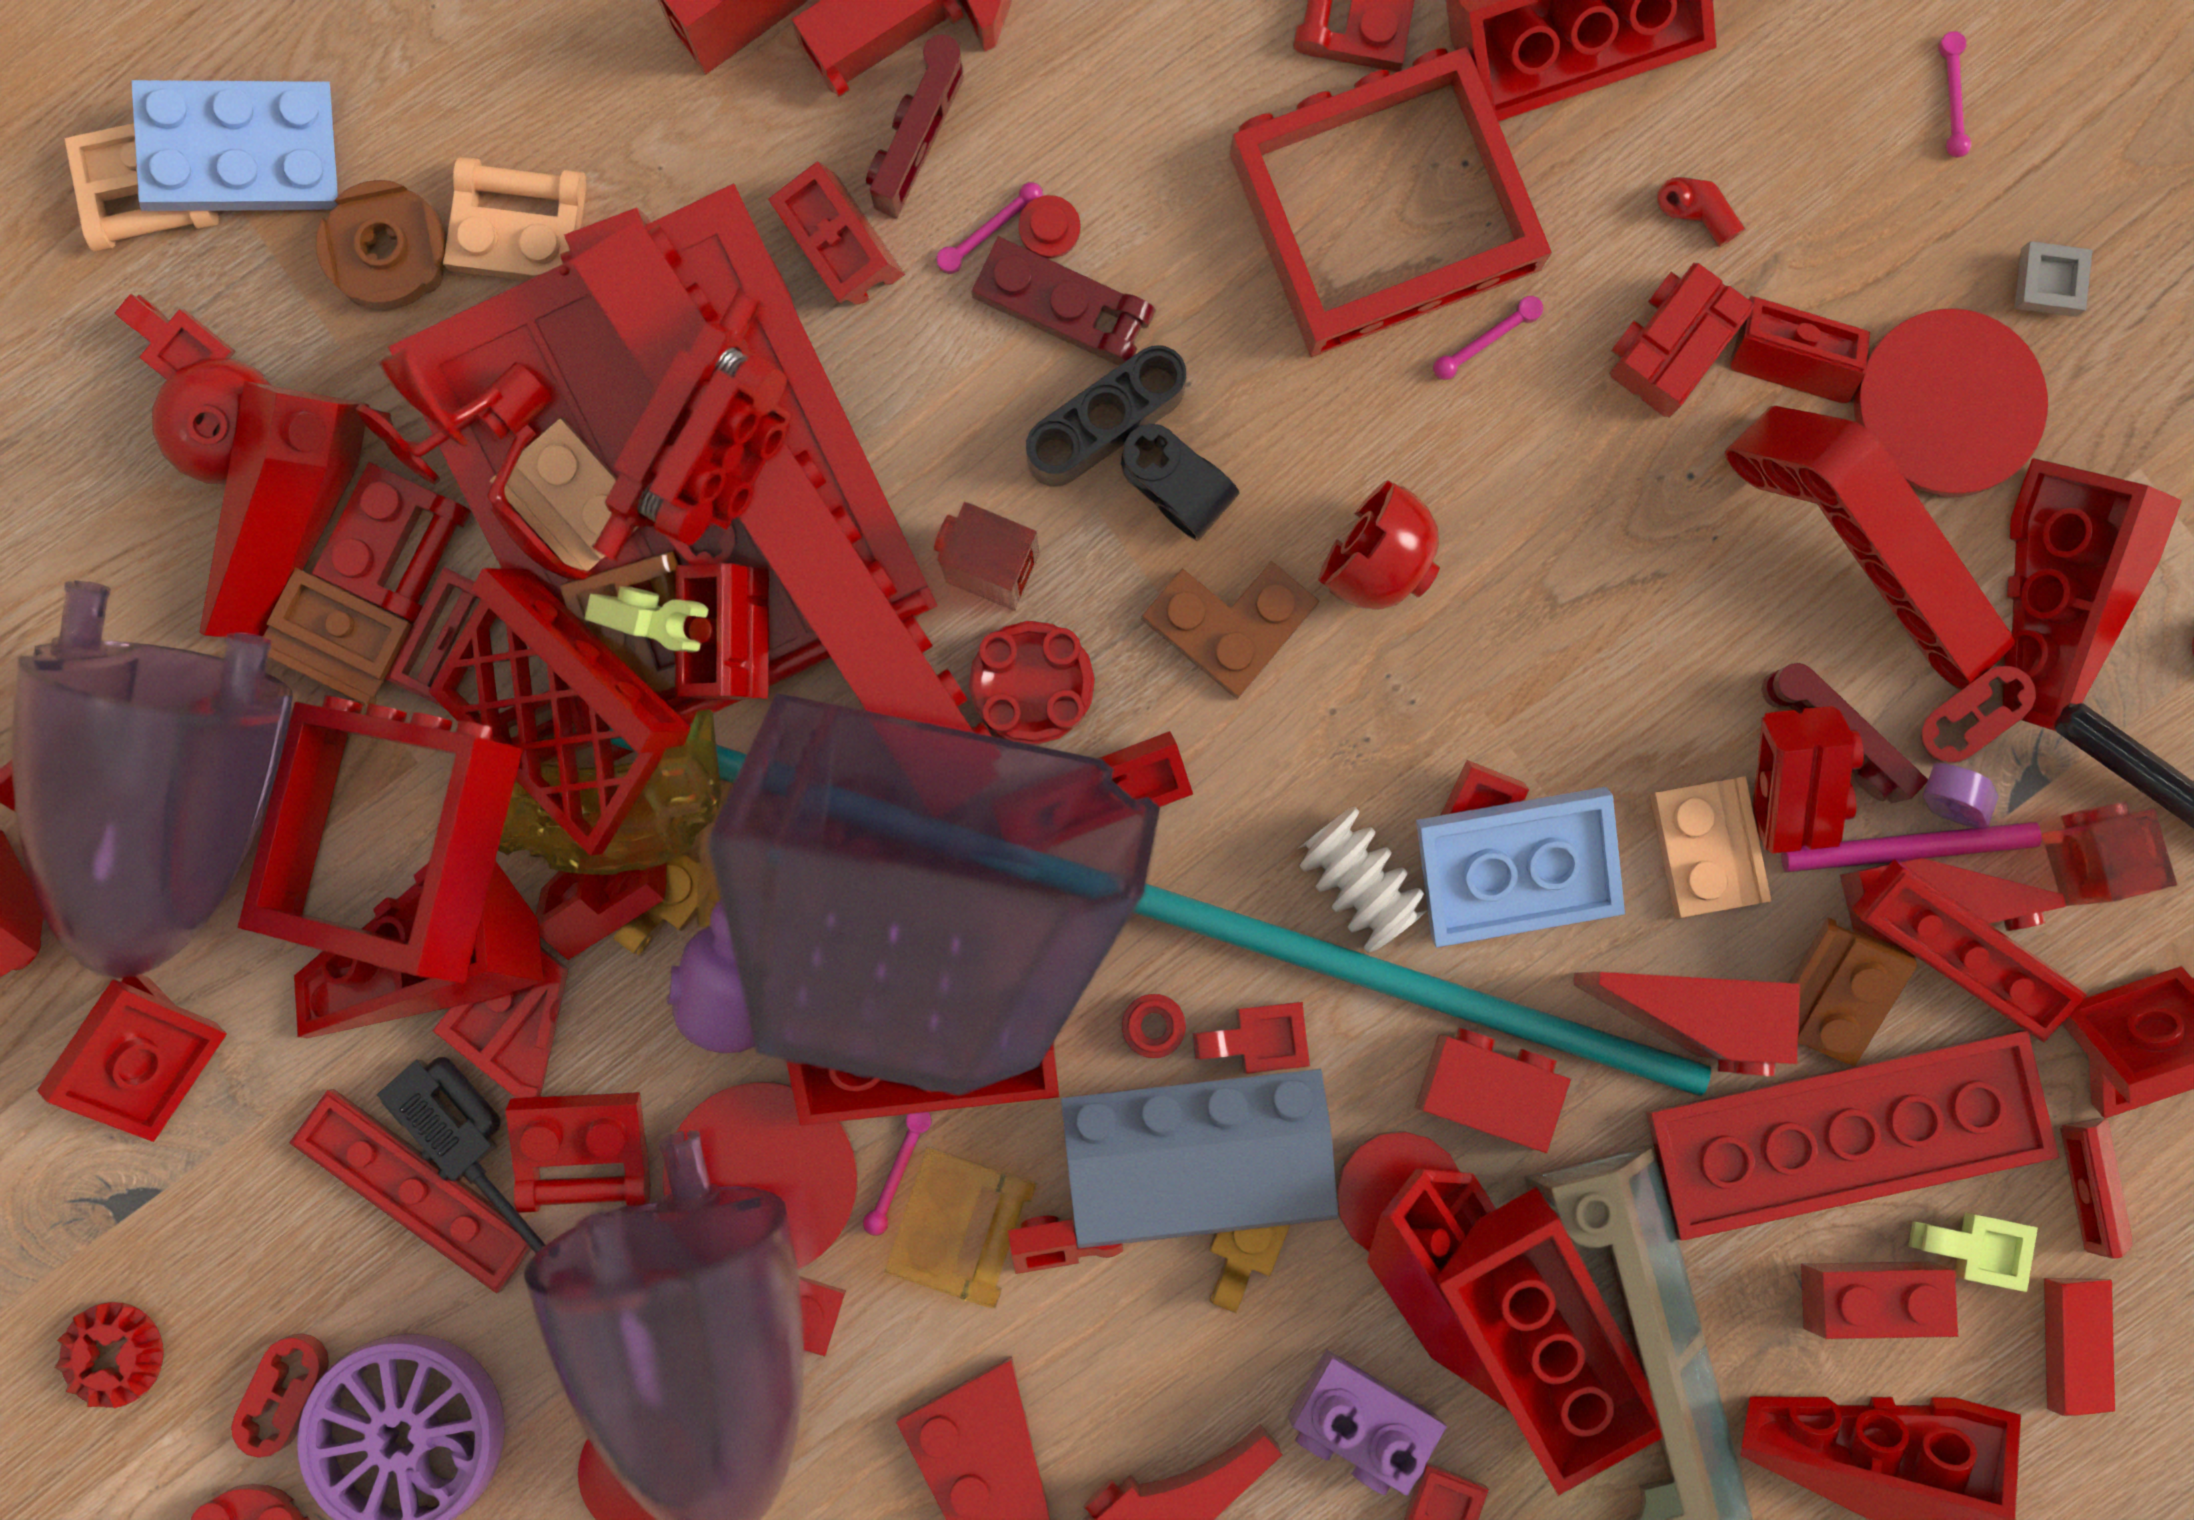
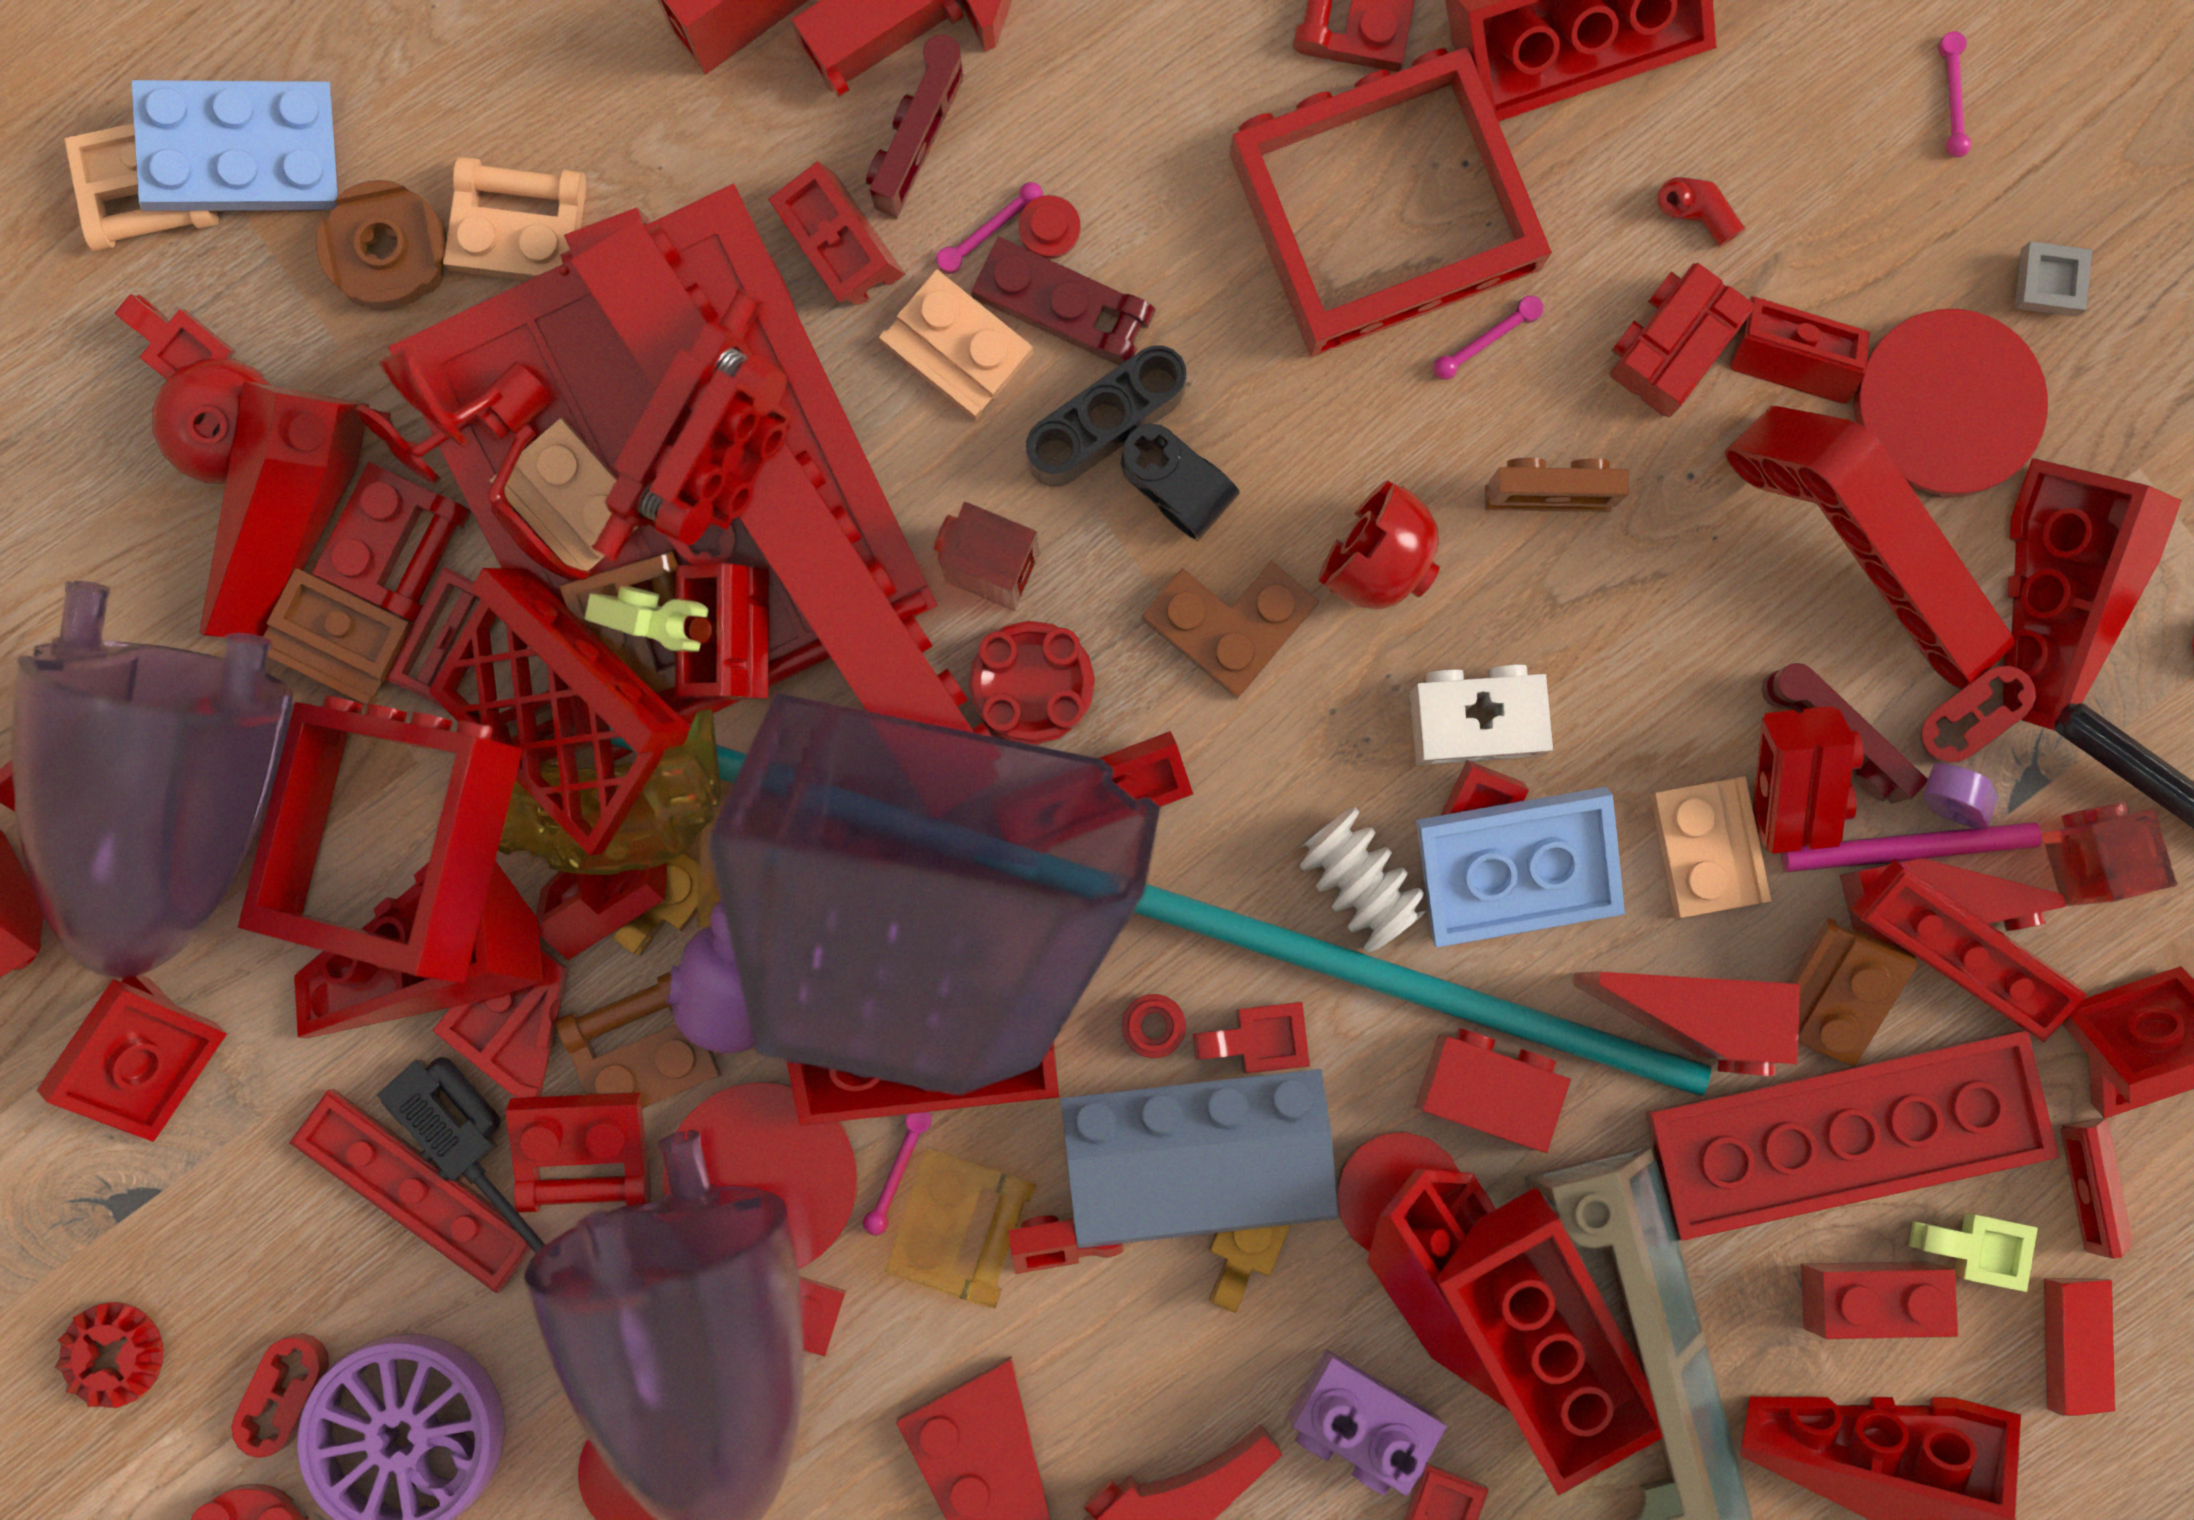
none -> dark orange plate [556,971,722,1109]
none -> light nougat plate [879,269,1034,421]
none -> white brick [1410,665,1553,766]
none -> dark orange plate [1485,457,1629,512]

